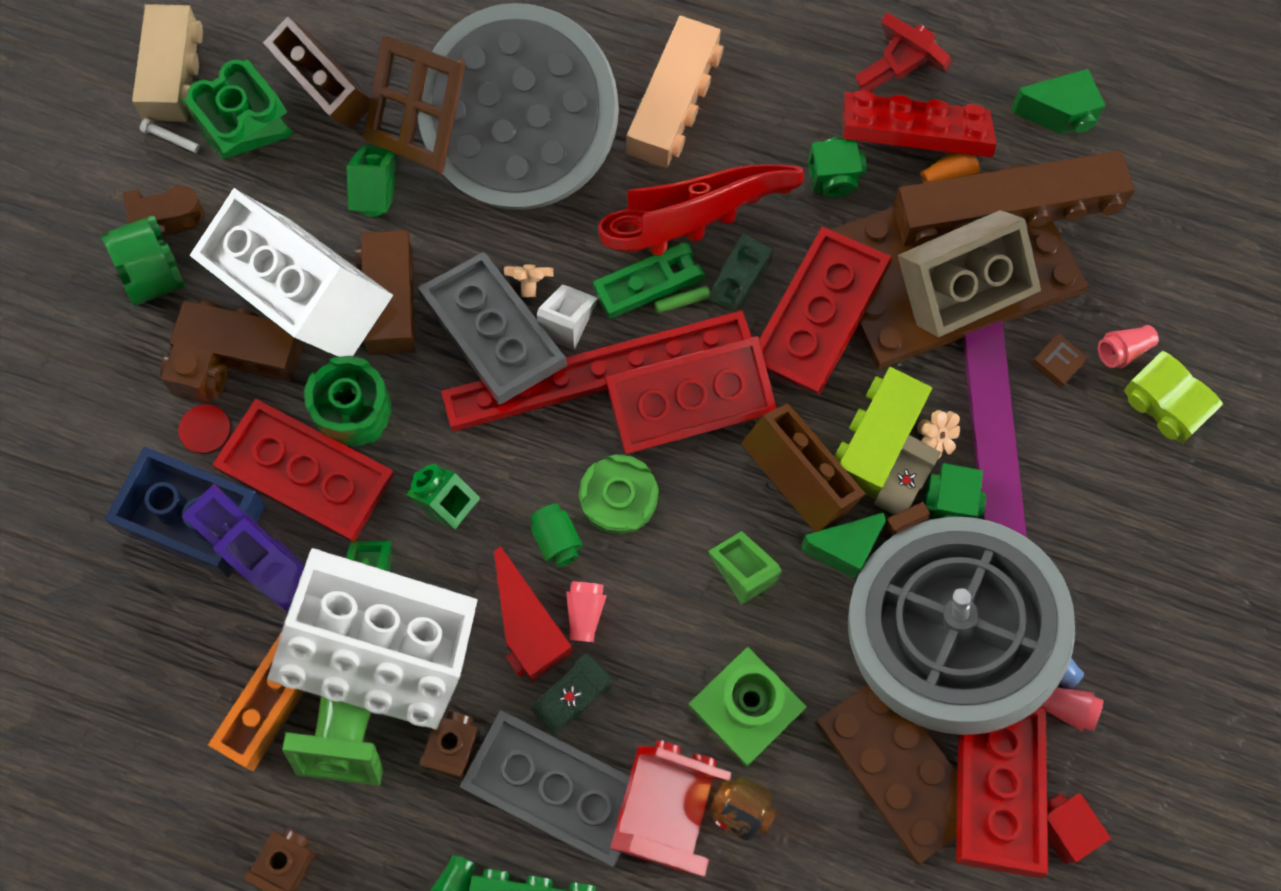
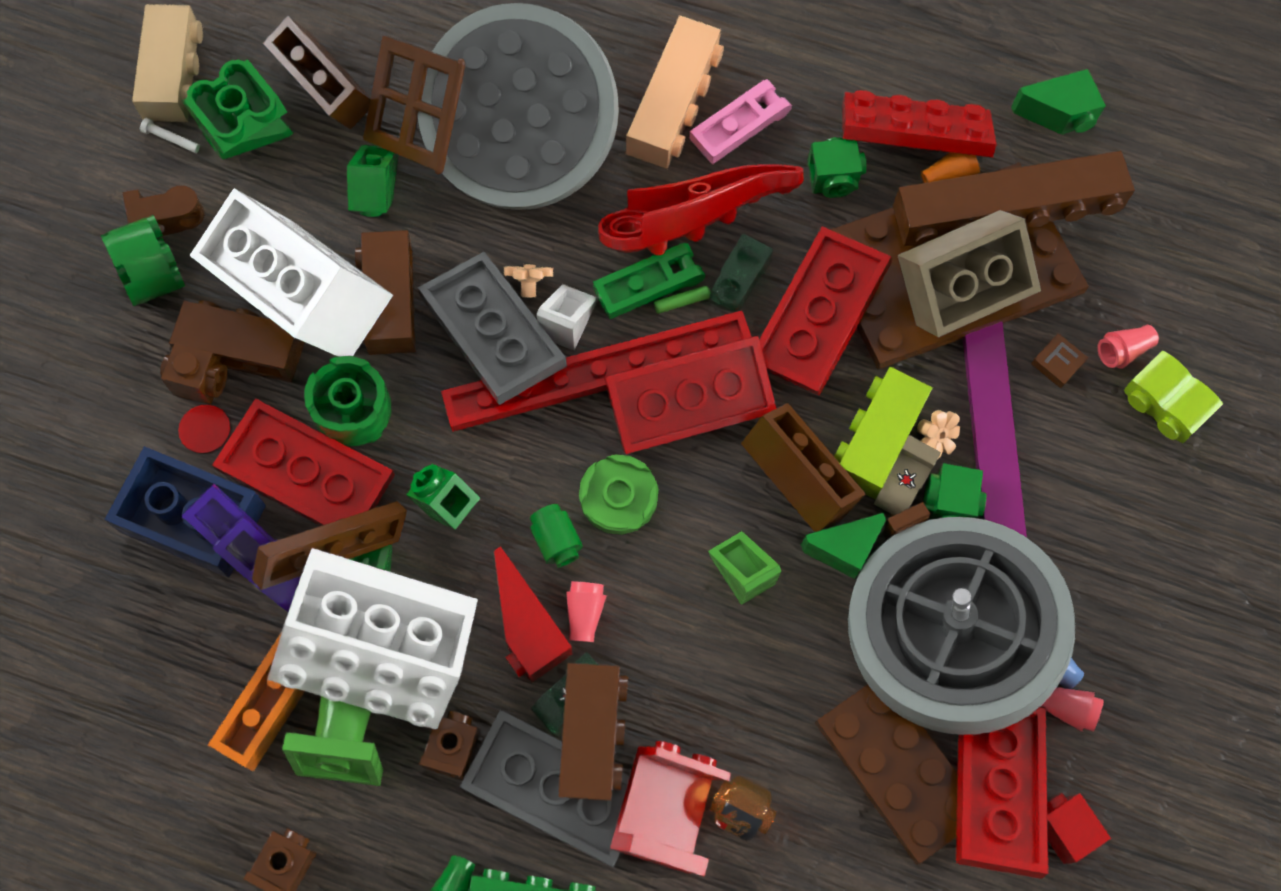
bright green plant [688,647,807,767] -> none
red piece [855,12,952,92] -> none
none -> reddish brown plate [252,501,407,590]
none -> reddish brown brick [558,663,628,800]
none -> bright pink plate [689,79,792,165]

